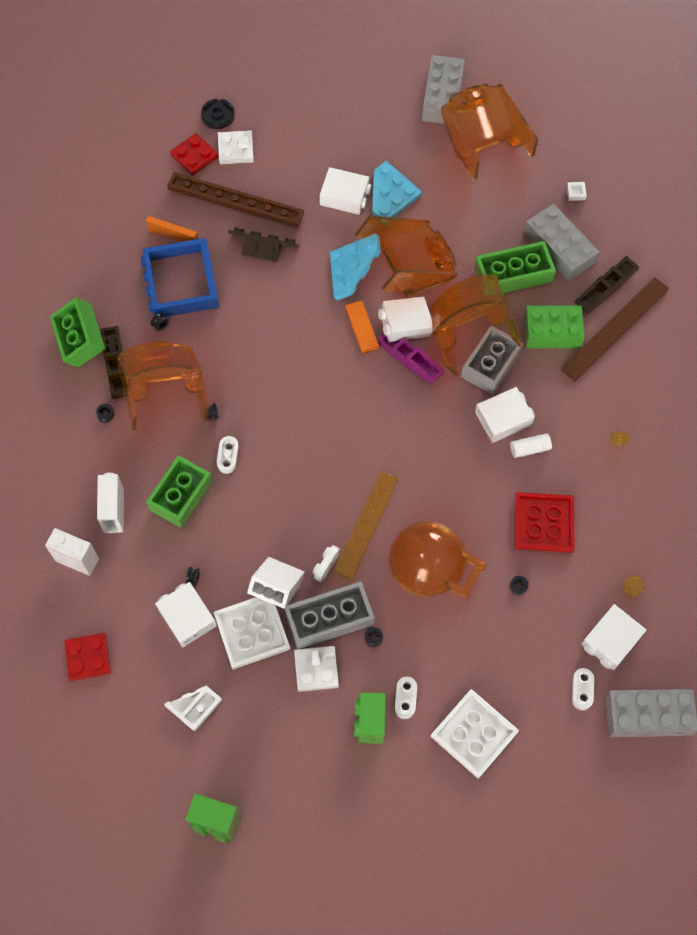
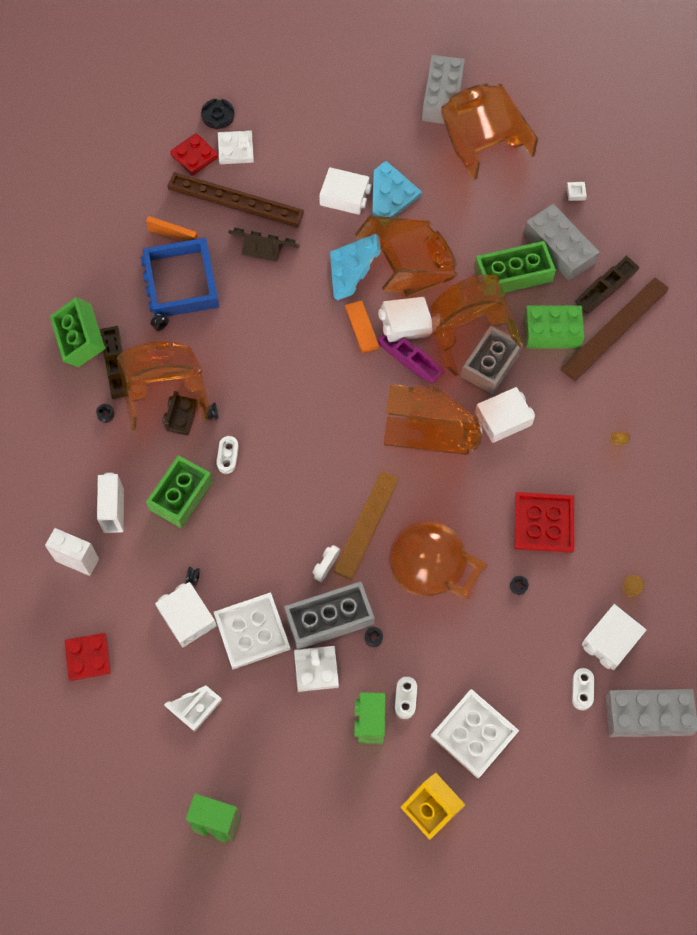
white brick [247,557,305,608] -> none
white axle [510,433,552,458] -> none
none -> dark brown bracket [162,391,198,436]
none -> clear orange windscreen [384,382,483,455]
none -> yellow slope [400,773,465,840]

